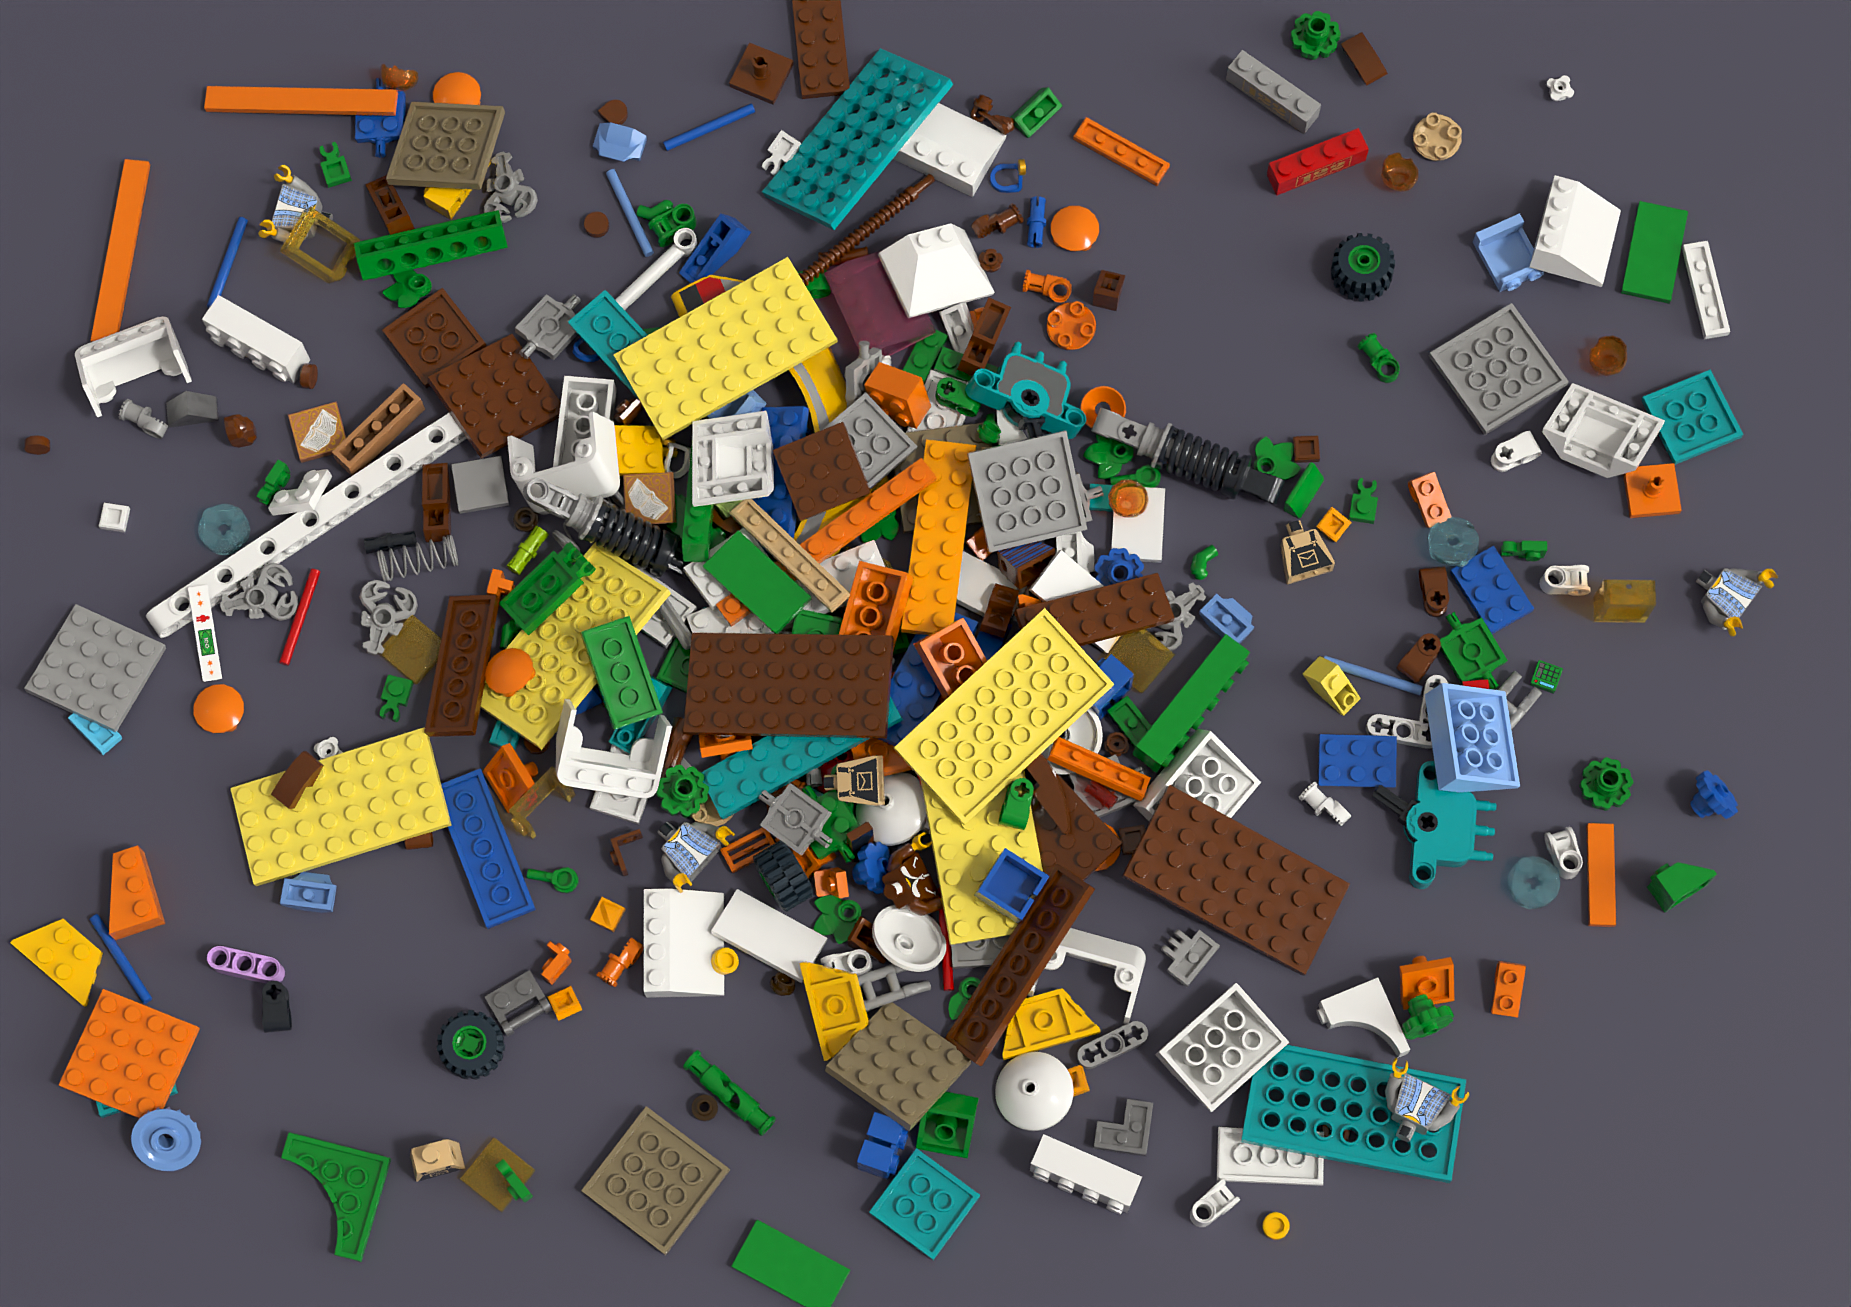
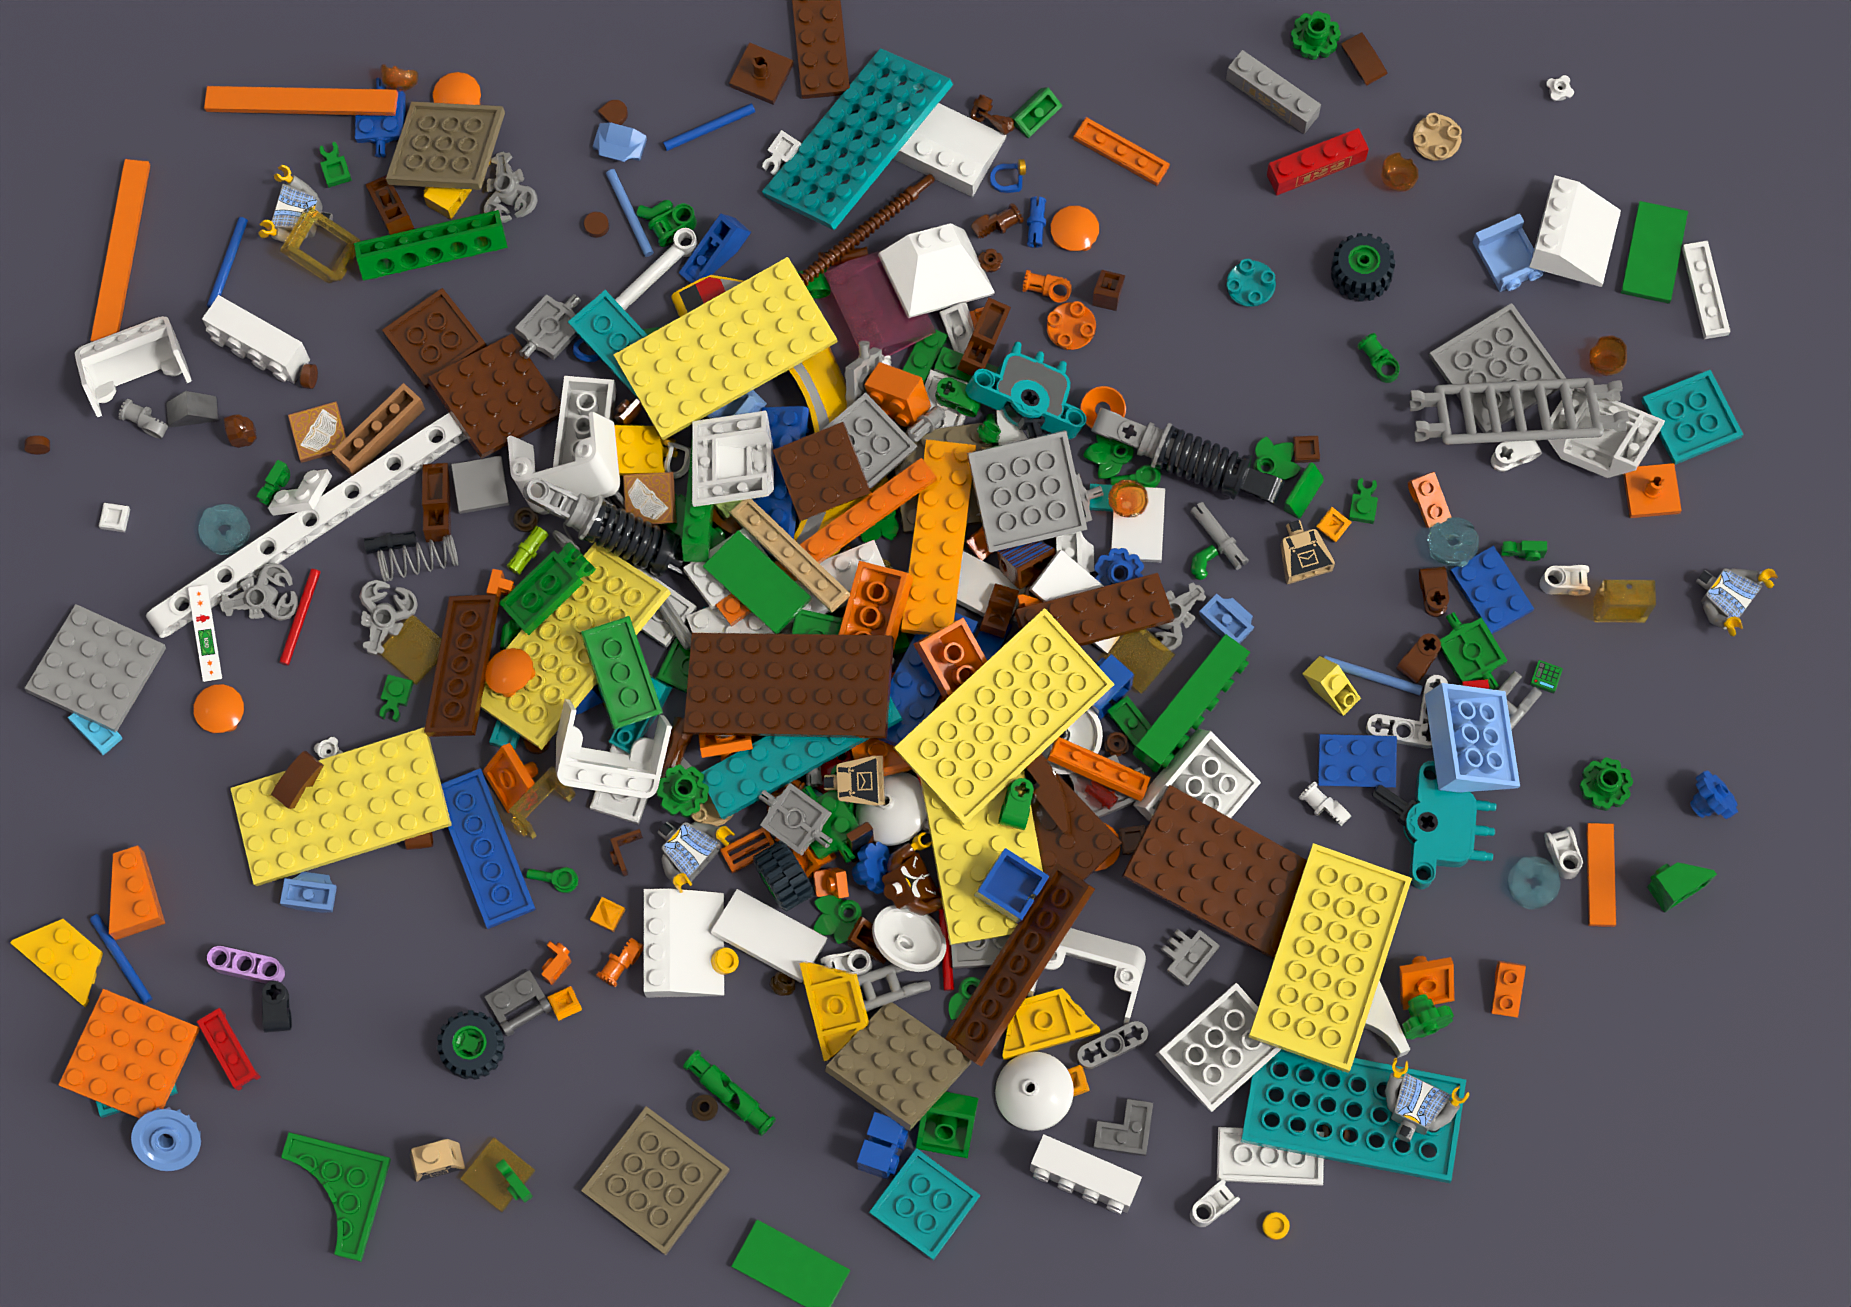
green plate [383,269,432,308] -> none
none -> red container [197,1008,261,1091]
none -> light grey axle [907,406,945,442]
none -> light grey pin [1190,502,1249,570]
none -> teal dish [1226,259,1276,307]
none -> light yellow plate [1248,843,1412,1073]
none -> light grey bar [1409,378,1629,445]

